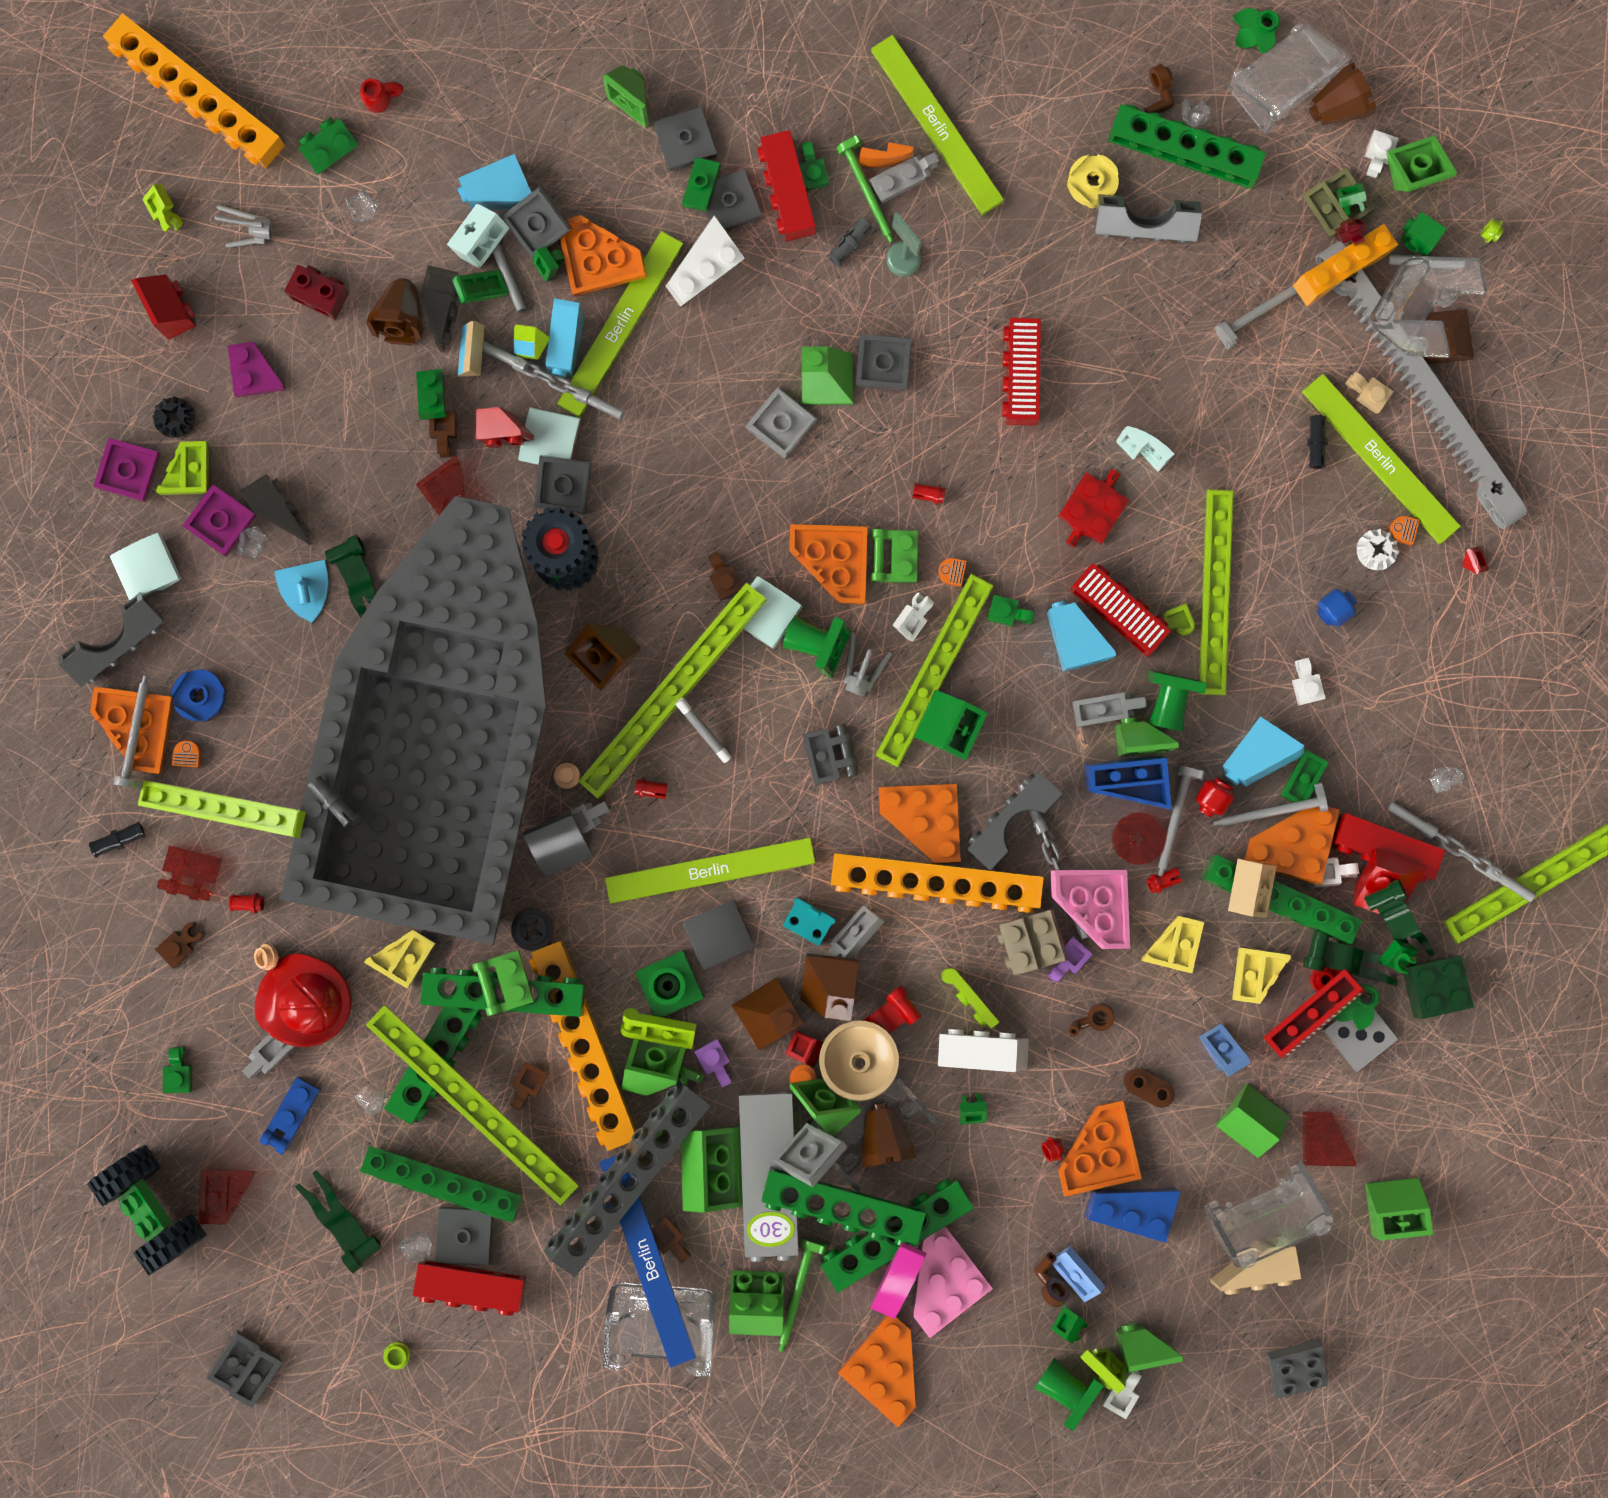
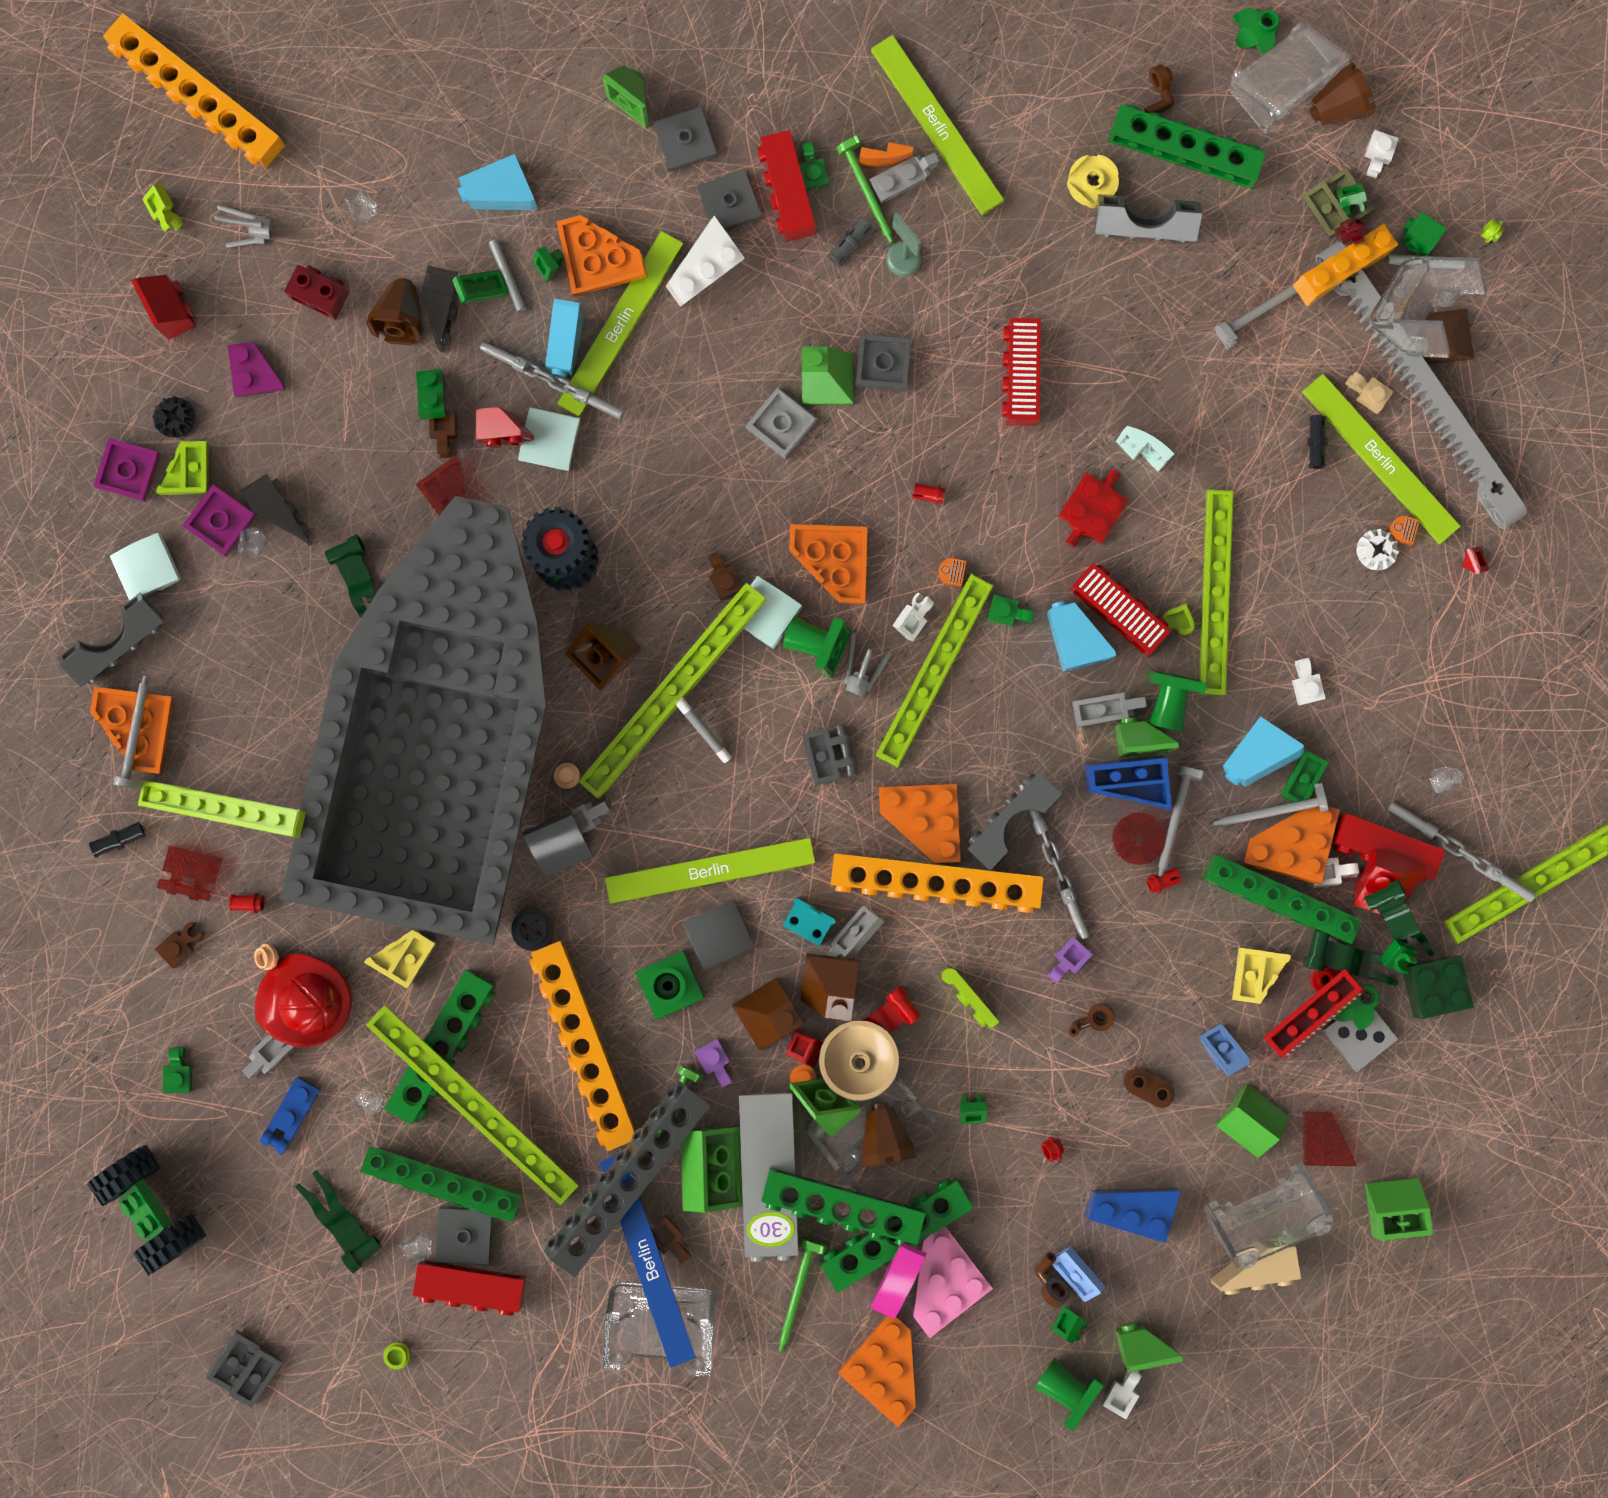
blue plate [172,669,227,722] -> none
orange tile [172,741,202,768] -> none
clear red wing [199,1169,255,1225] -> none
medium azure shield [274,560,329,623] -> none
green bracket [297,116,359,174] -> none
dark grey pin [307,776,358,827] -> none
red piece [360,78,404,113] -> none
green brick [420,967,586,1017] -> none
light aqua brick [447,204,509,269] -> none
tan slope [458,321,485,377] -> none
bright green plate [472,950,535,1016] -> none
dark grey plate [501,186,573,259] -> none
reddish brown plate [510,1061,549,1110] -> none
lime slope [513,324,550,360] -> none
dark grey plate [534,455,592,514] -> none
lime plate [620,1008,697,1049] -> none
bright green slope [621,1039,686,1096] -> none
red pin [634,778,668,800] -> none
green plate [682,157,721,212] -> none
bright green slope [729,1270,785,1336] -> none
light grey tile [773,1123,847,1187] -> none
bright green plate [871,529,918,583] -> none
green slope [913,690,988,760] -> none
white wedge [938,1029,1029,1072] -> none
dark tan plate [997,909,1069,975] -> none
bright pink plate [1051,870,1130,949] -> none
orange plate [1057,1100,1142,1197] -> none
lime wing [1080,1348,1127,1394] -> none
light yellow wing [1142,916,1204,973] -> none
clear arm [1181,99,1210,128] -> none
red head [1196,777,1235,818] -> none
tan hinge [1228,859,1277,918] -> none
dark grey plate [1267,1339,1328,1399] -> none
blue head [1316,589,1357,627] -> none
bright green slope [1386,135,1457,192] -> none

